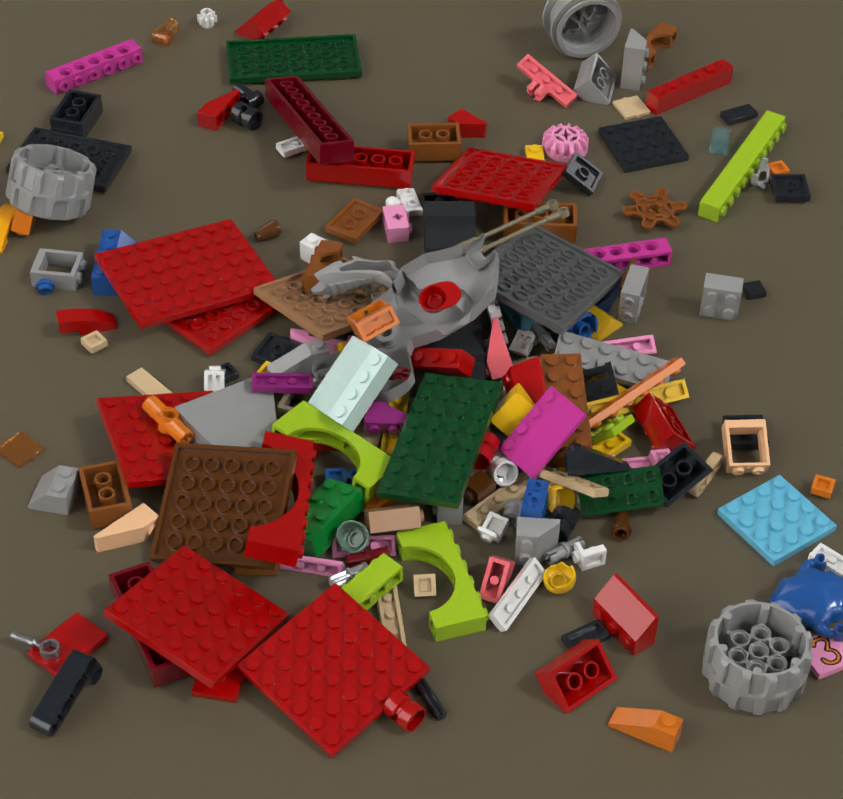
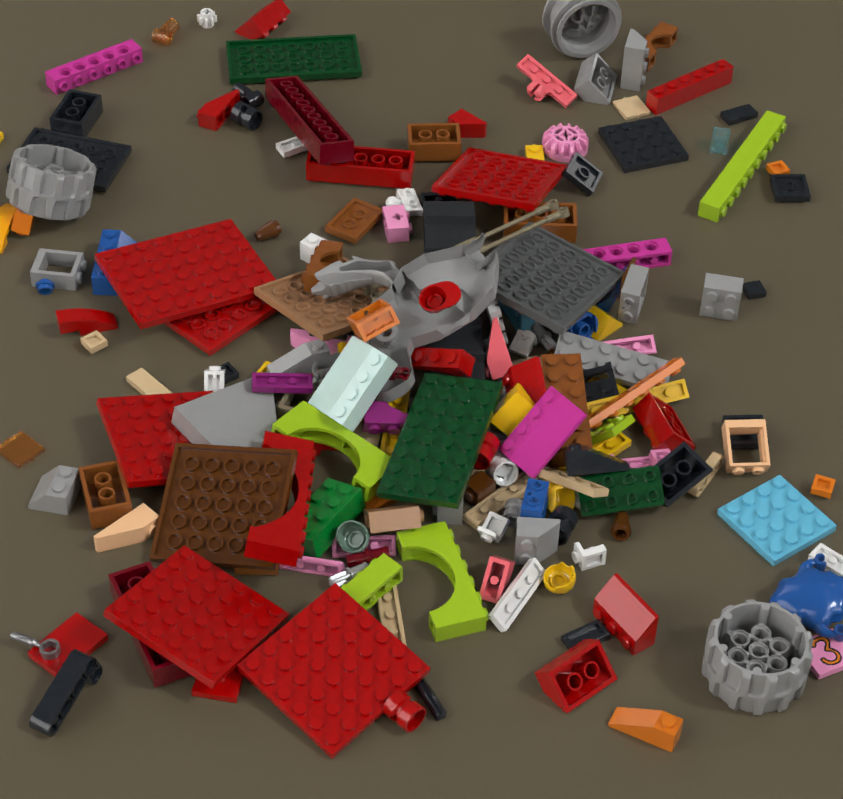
orange piece [142,395,194,443] -> none
black plate [251,332,303,365] -> none
blue plate [324,467,357,484] -> none
tan plate [413,573,436,597] -> none
light grey pin [544,536,585,565] -> none
dark orange plate [622,188,687,232] -> none
light grey helmet [750,157,770,189] -> none

